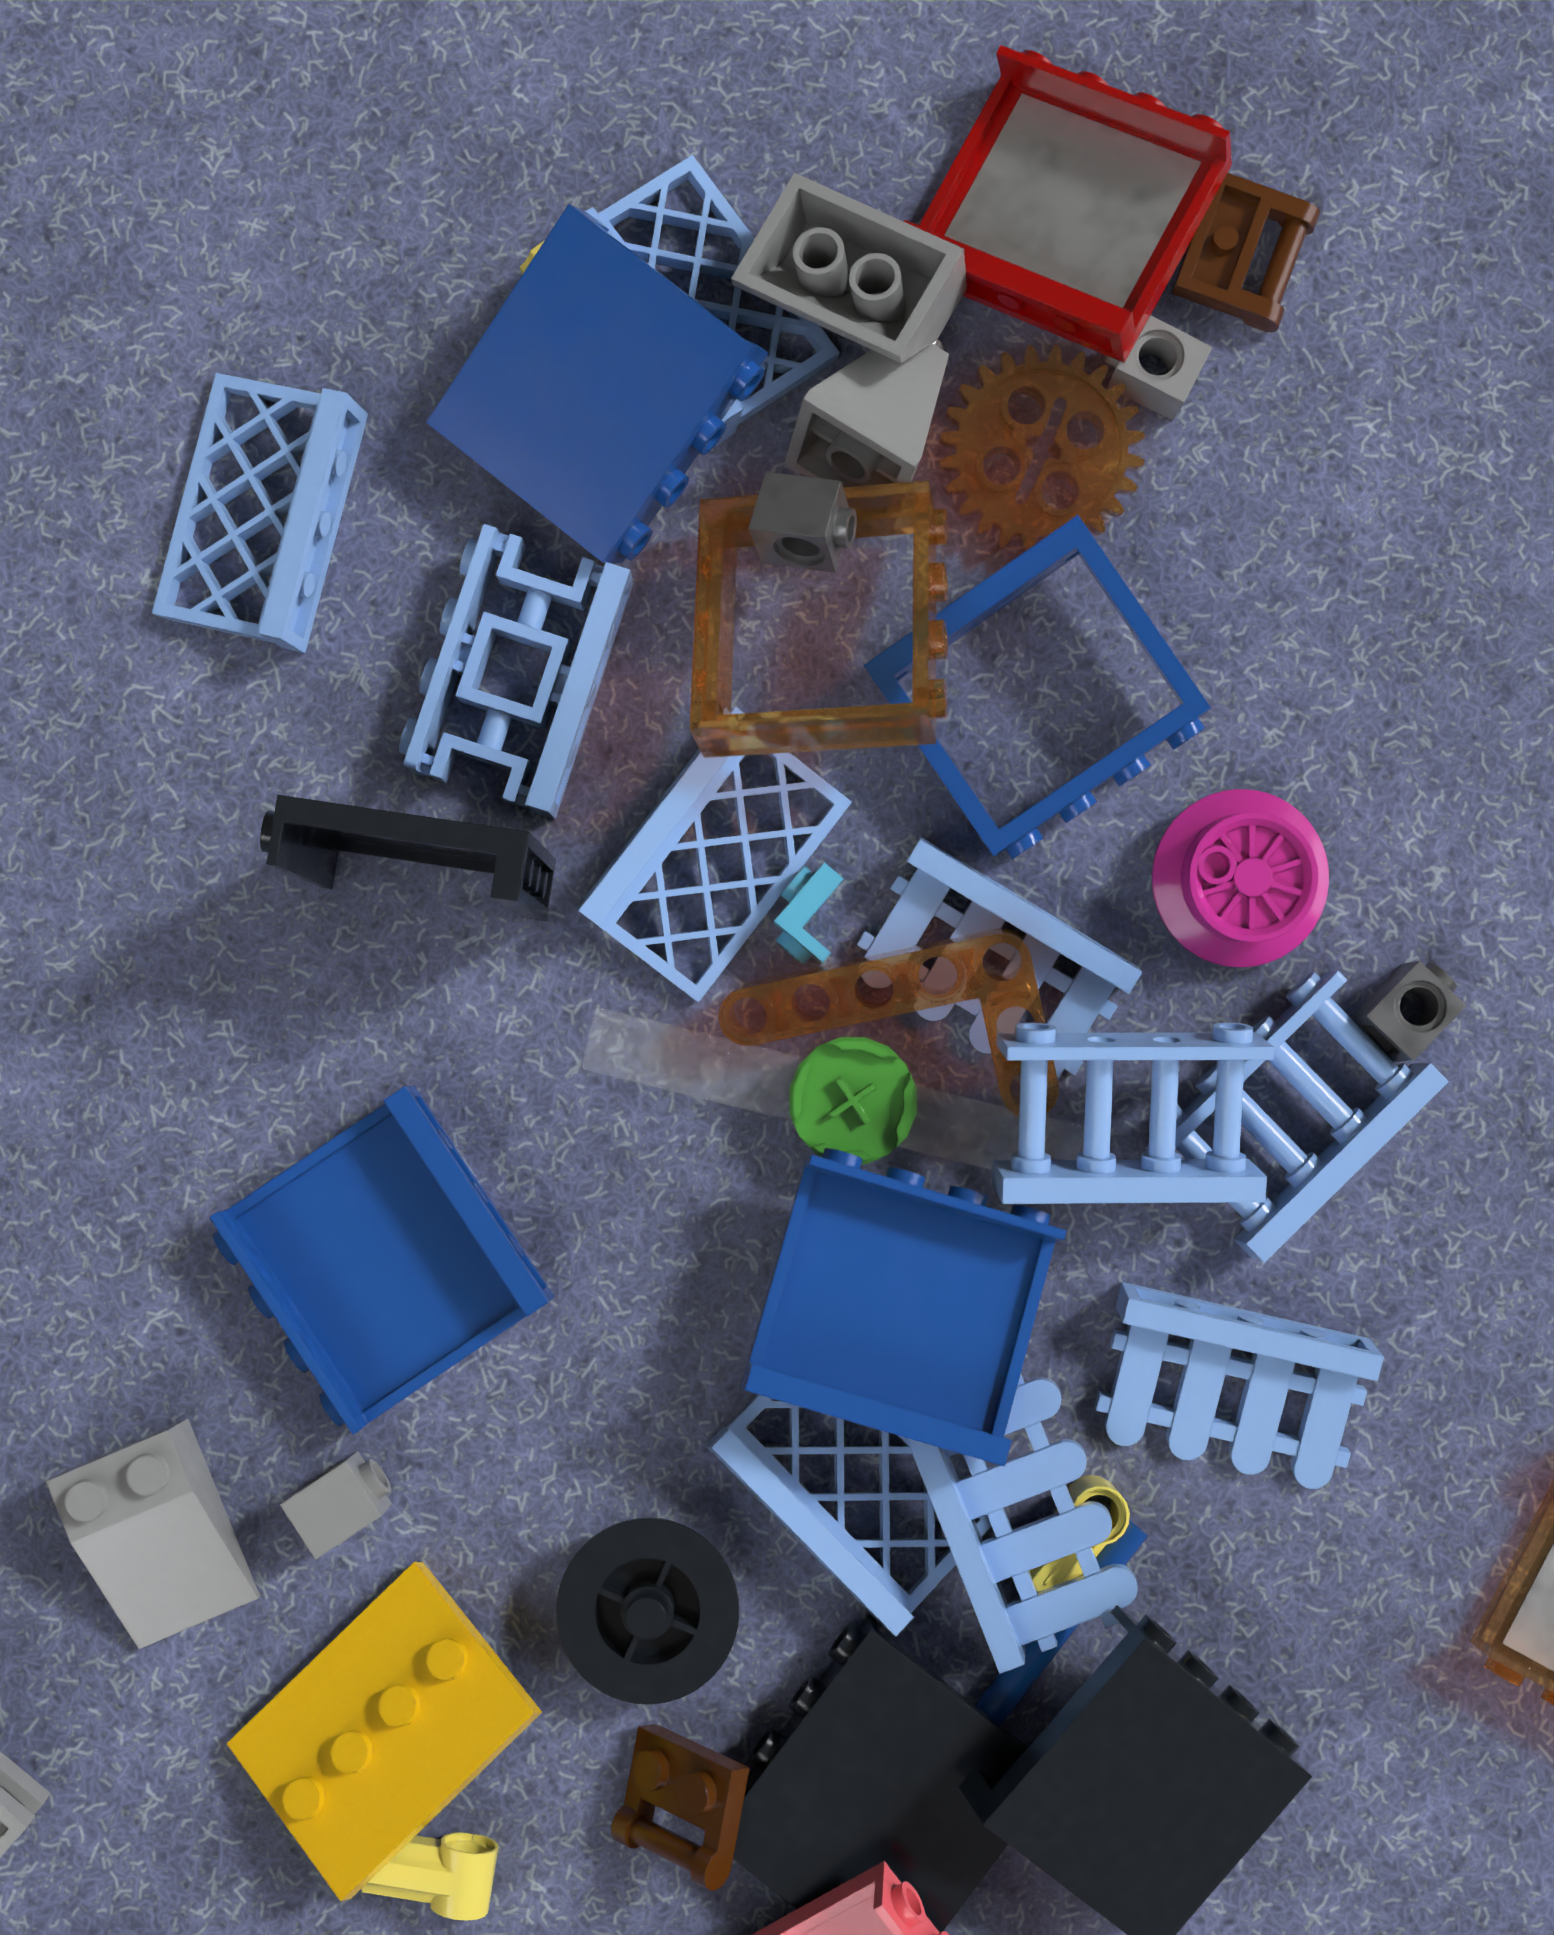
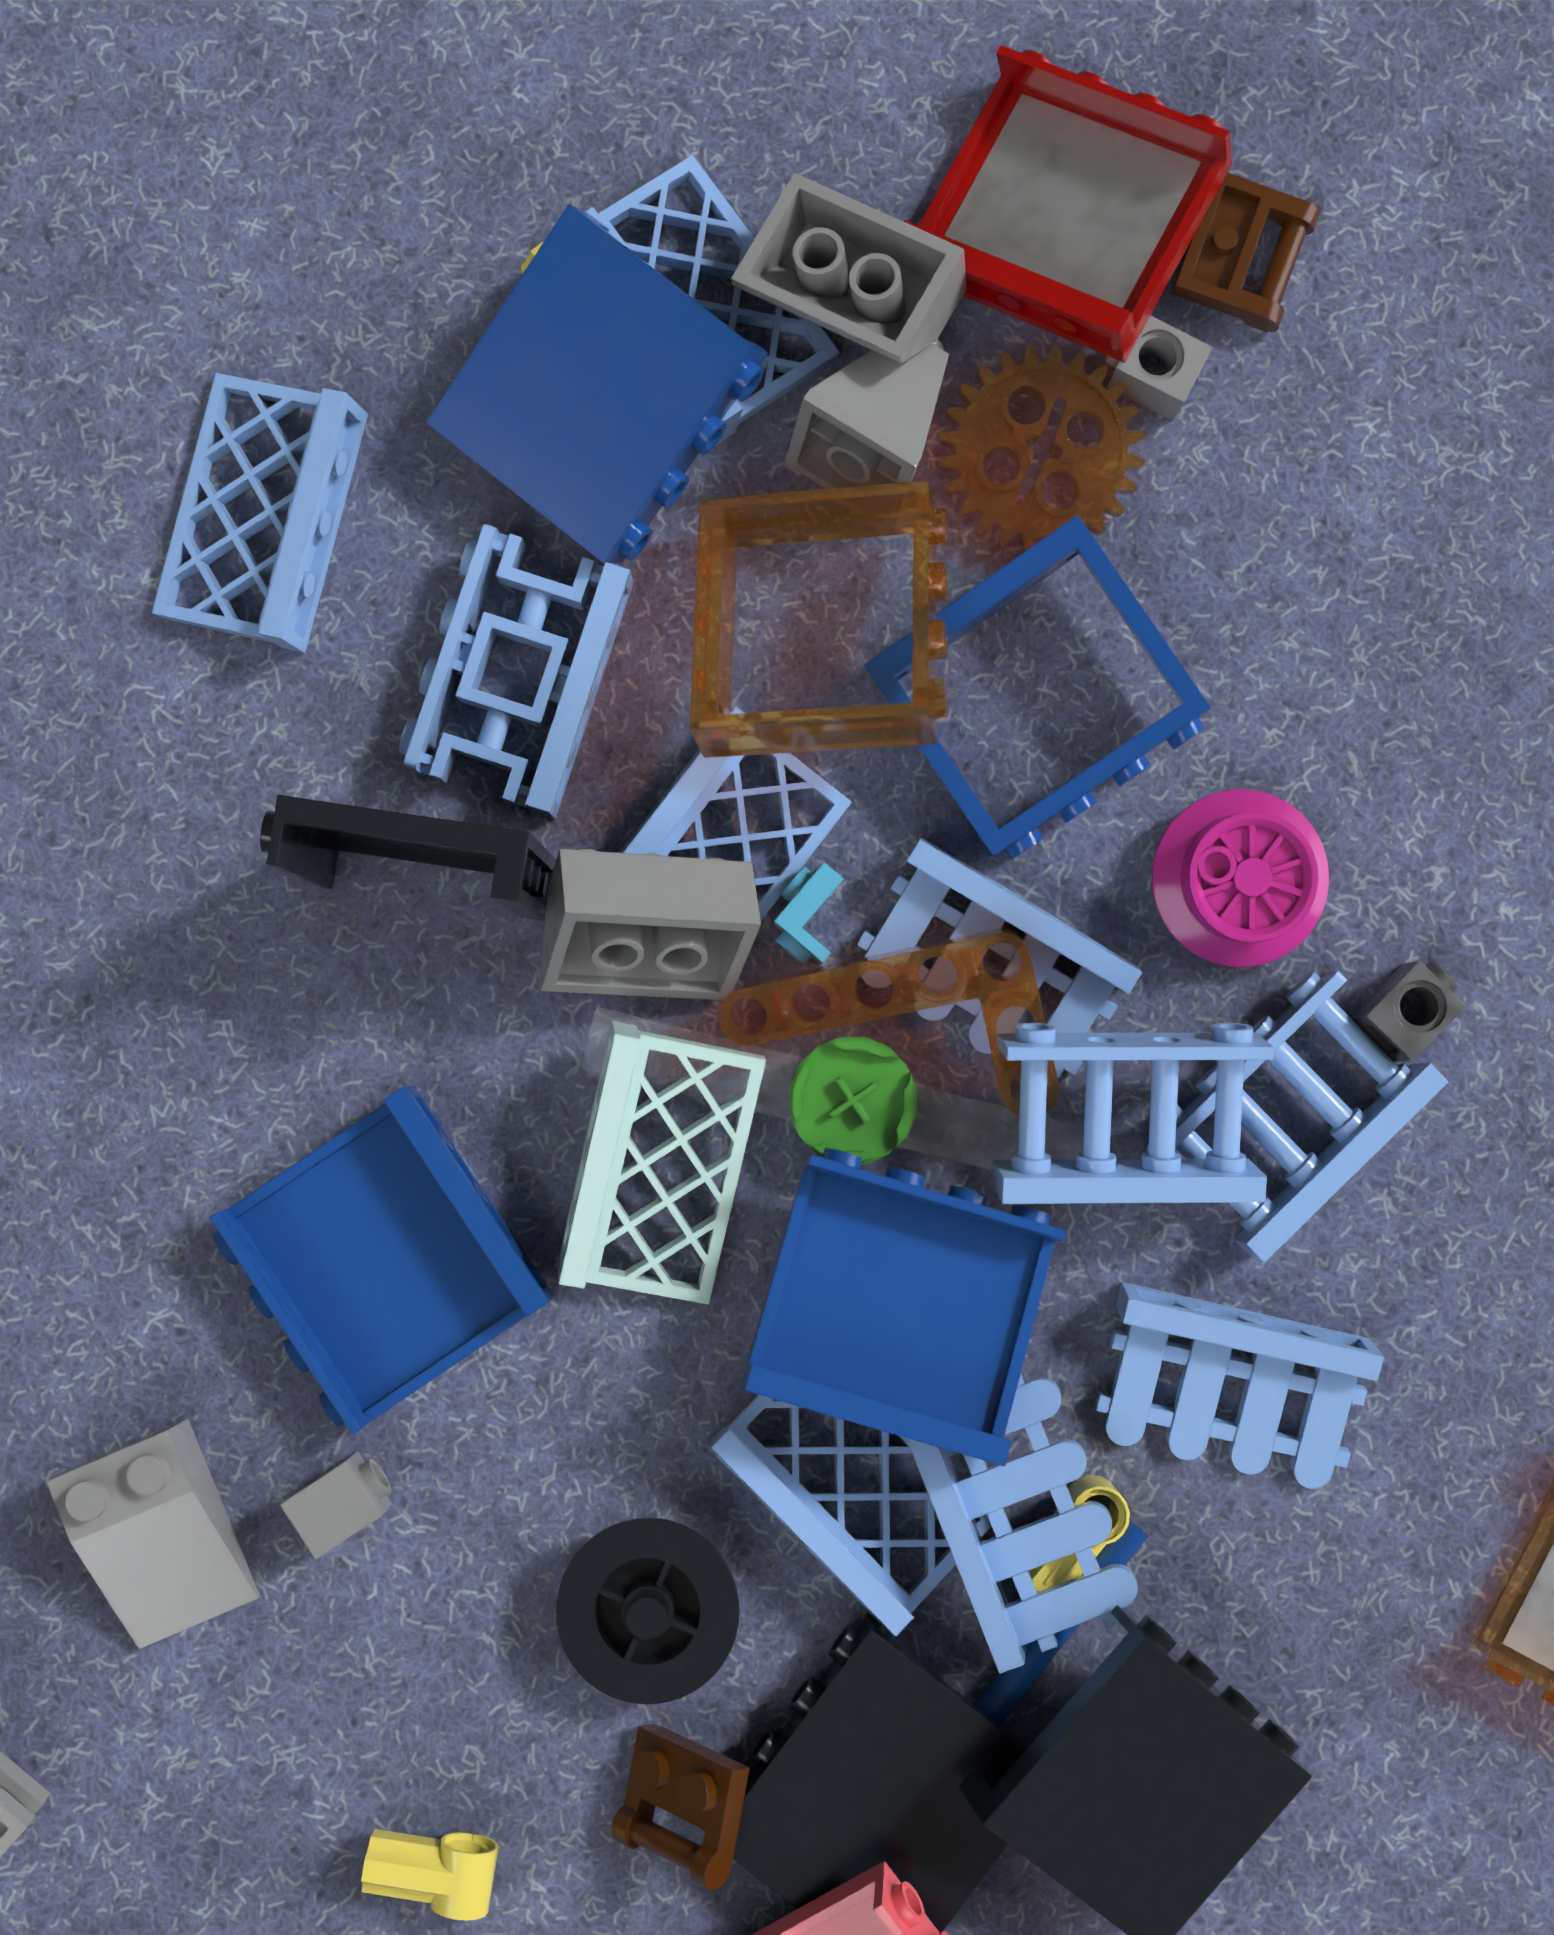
yellow plate [226,1562,542,1902] -> none
flat silver brick [749,472,857,573] -> none
none -> light grey slope [540,849,761,1001]
none -> light aqua fence [557,1021,766,1305]

